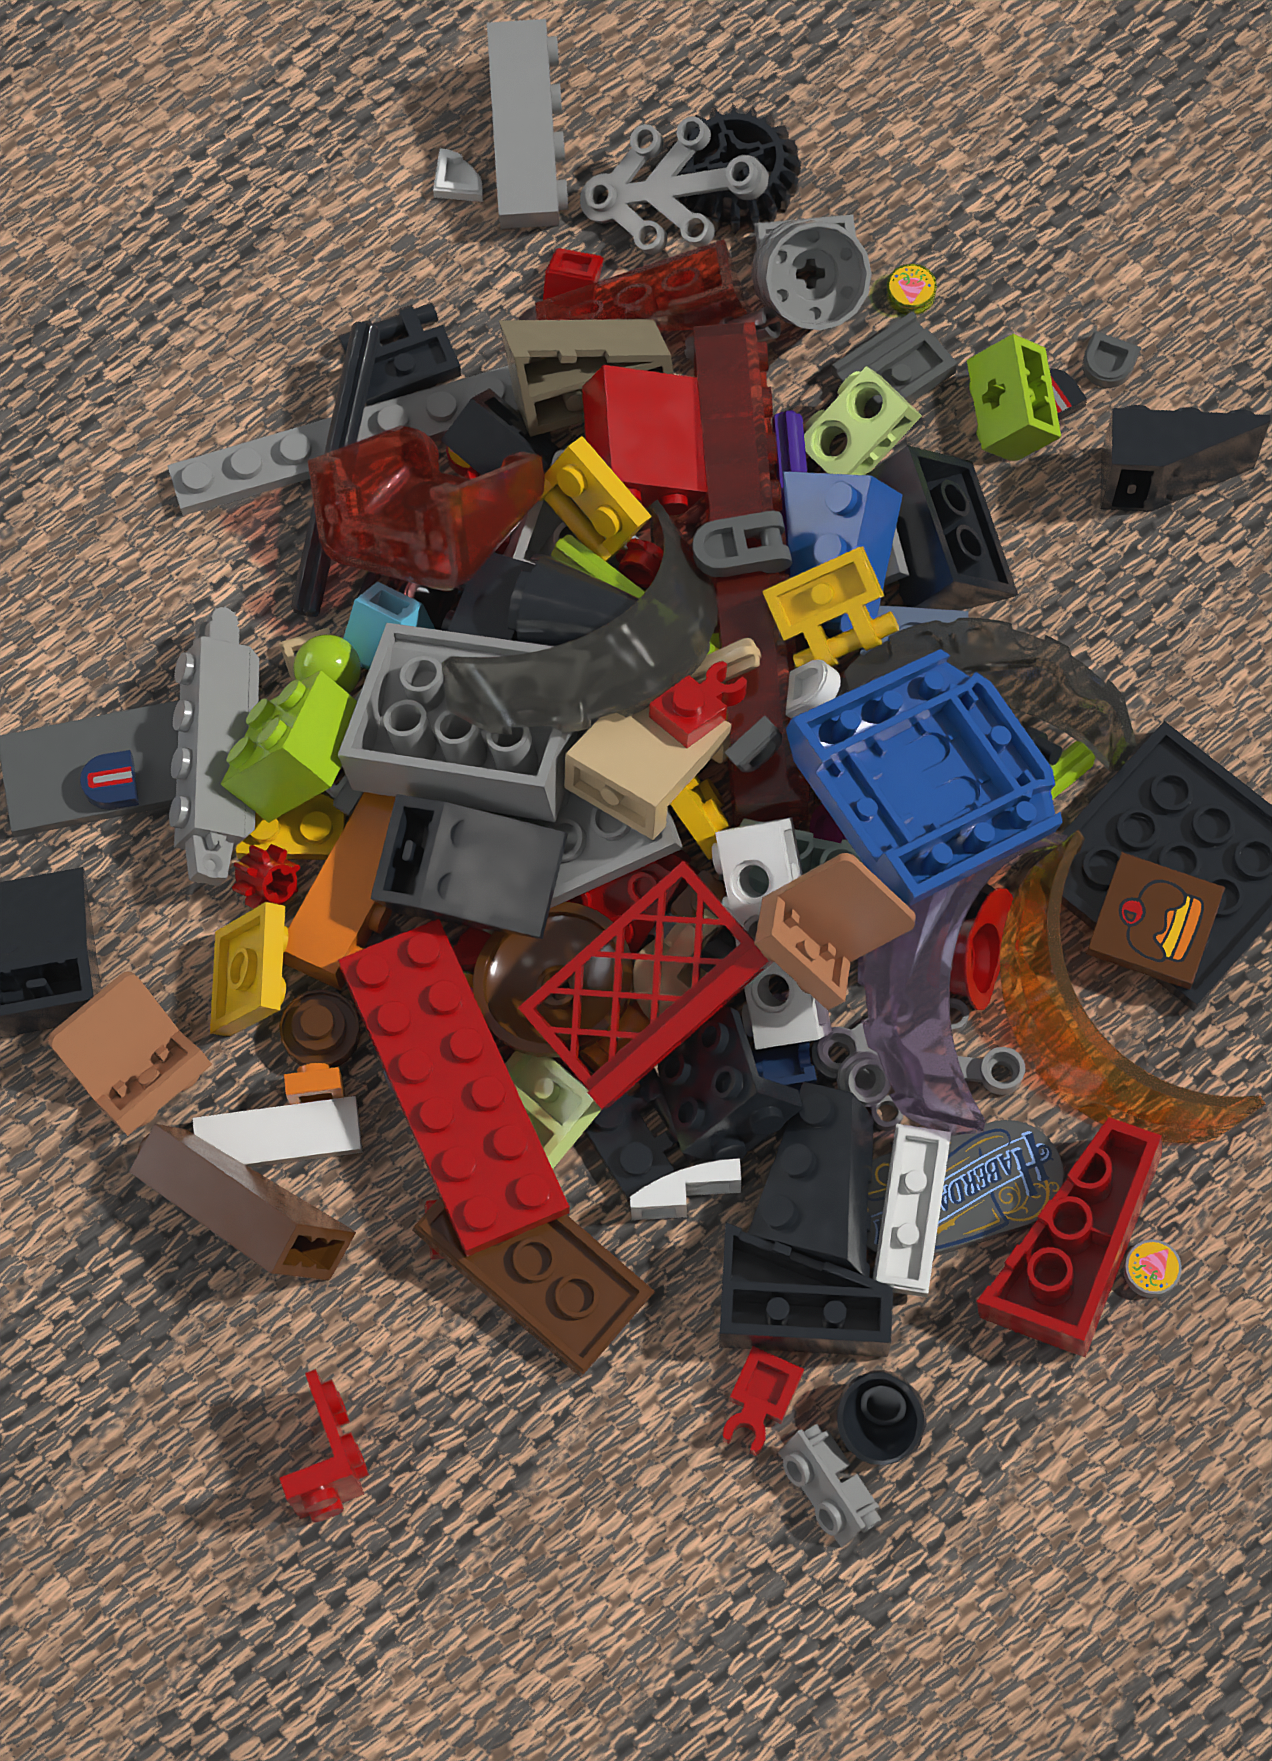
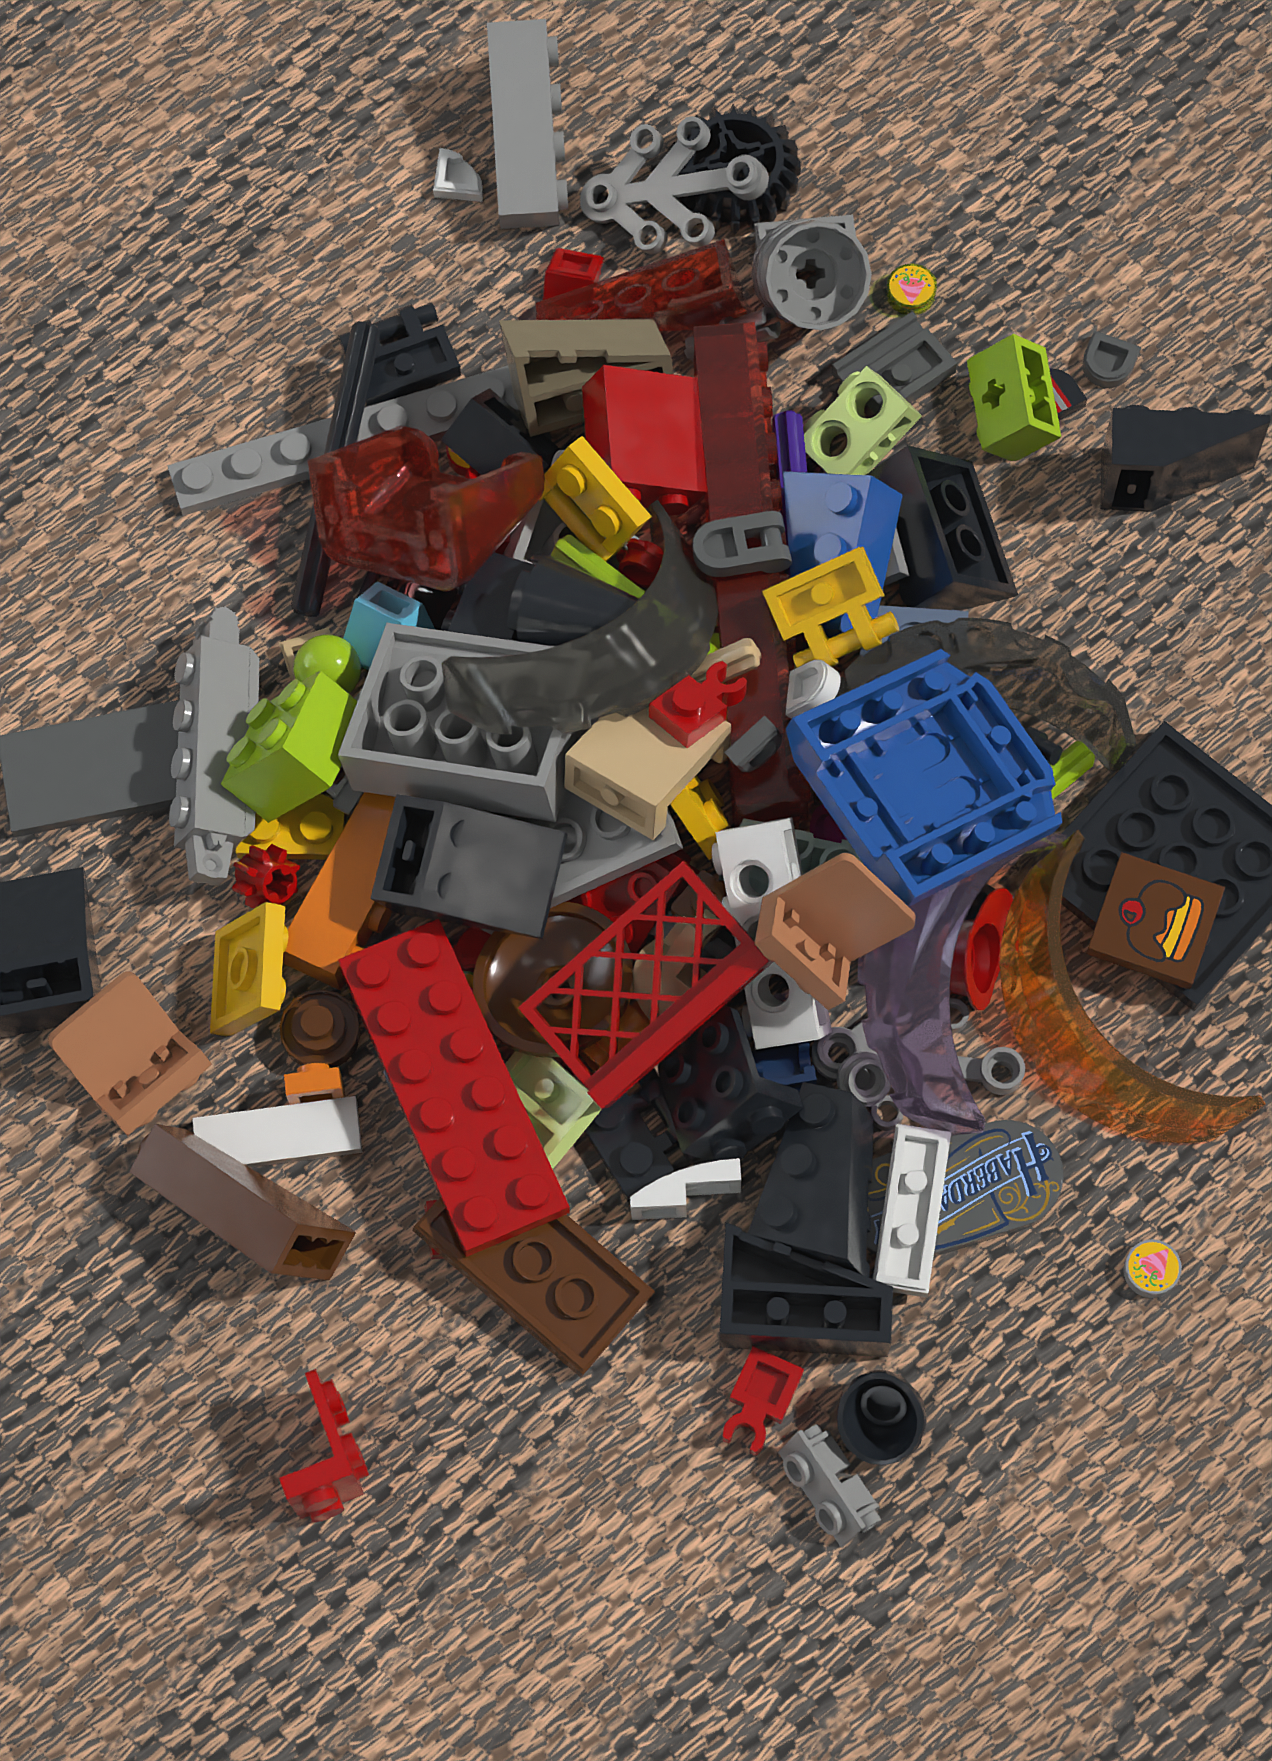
dark blue tile [80,750,139,810] -> none
red wedge [976,1117,1162,1358] -> none

